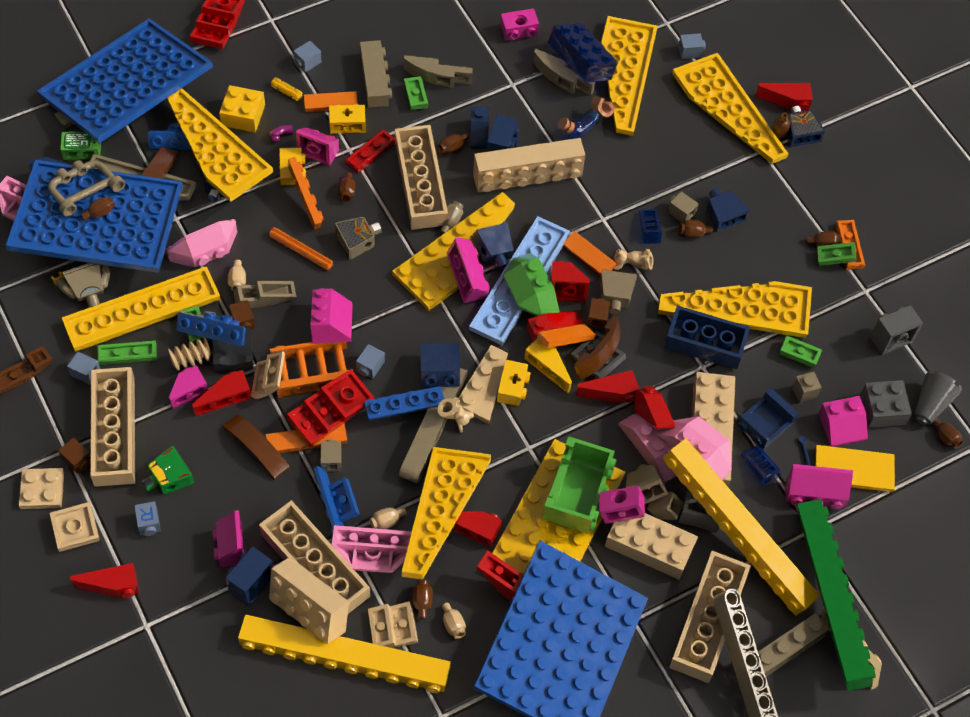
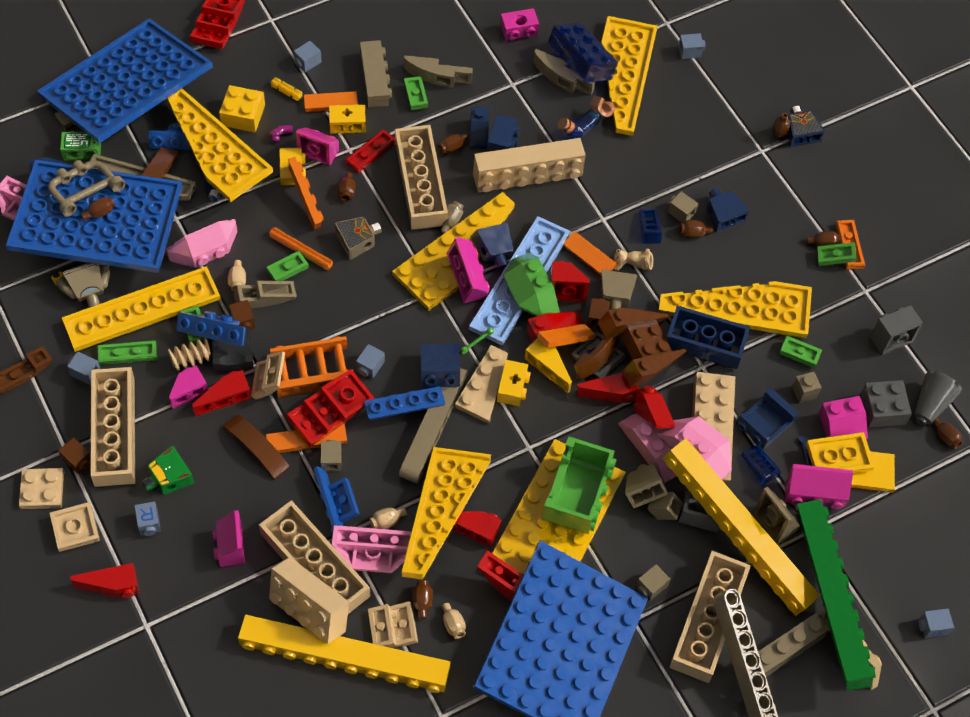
dark blue brick [226,547,273,607] -> none
dark pink slope [310,288,353,343] -> none
tan animal [438,397,474,433] -> none
dark pink brick [599,485,645,524] -> none
tan brick [605,513,698,580] -> none
yellow wing [672,53,788,164] -> none
red slope [756,83,813,111] -> none
none -> bright green plate [267,251,309,281]
none -> bright green hinge [460,327,494,354]
none -> reddish brown wedge [598,307,686,388]
none -> dark tan brick [636,564,670,601]
none -> dark tan slope [753,487,800,545]
none -> yellow plate [806,432,875,473]
none -> sand blue brick [918,608,954,638]

